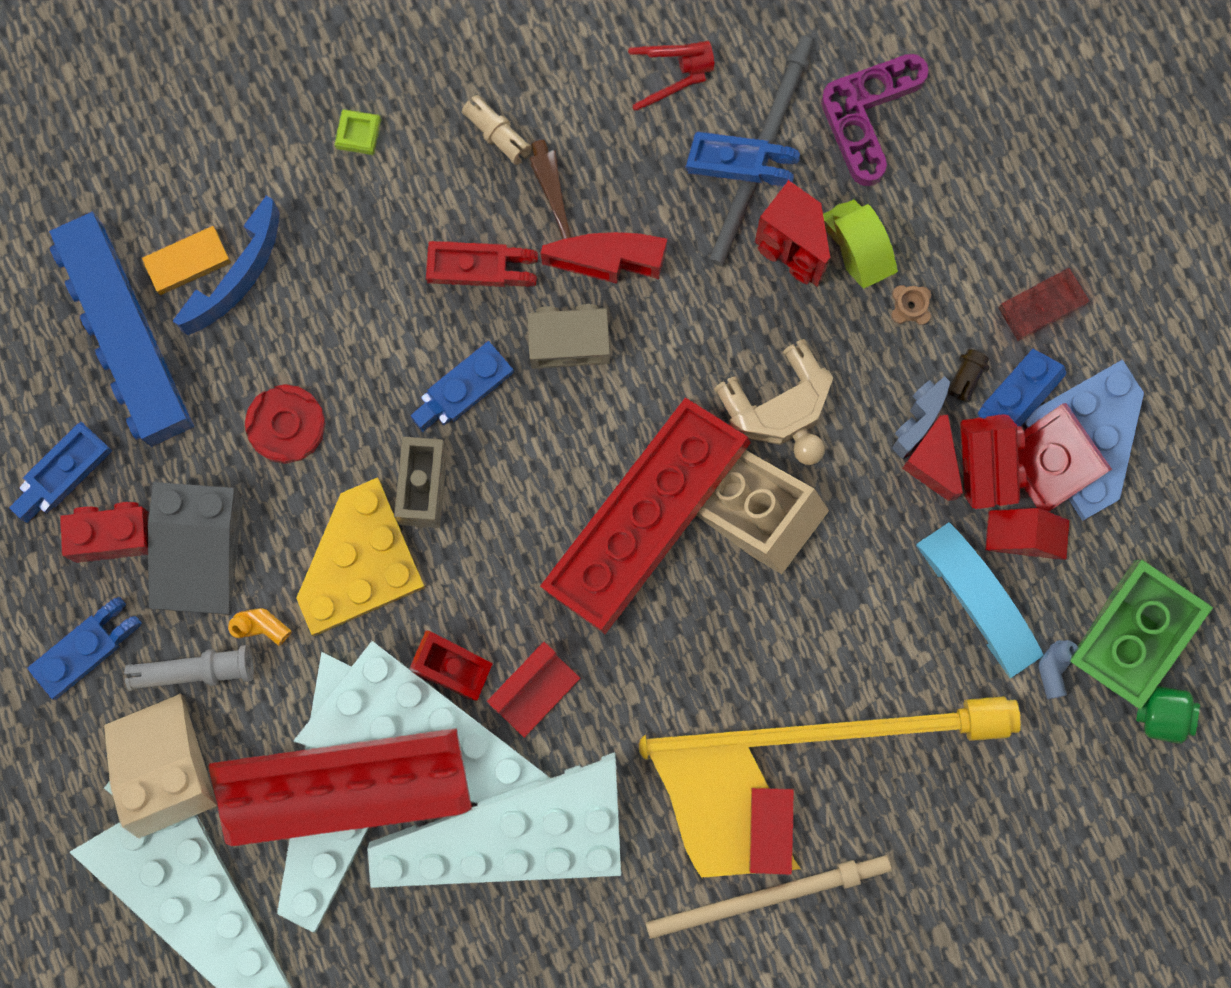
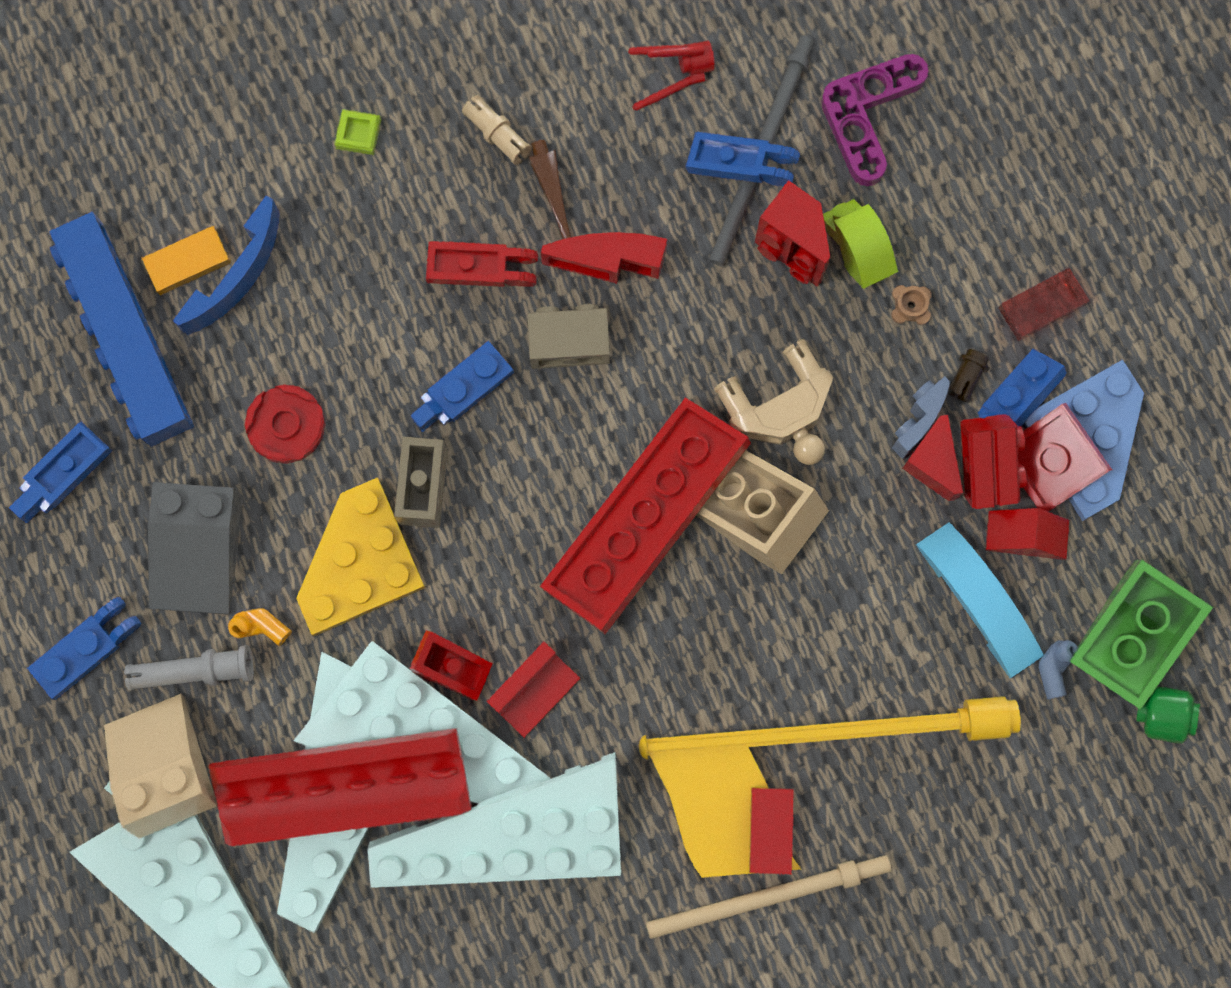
red brick [60,502,149,563] -> none

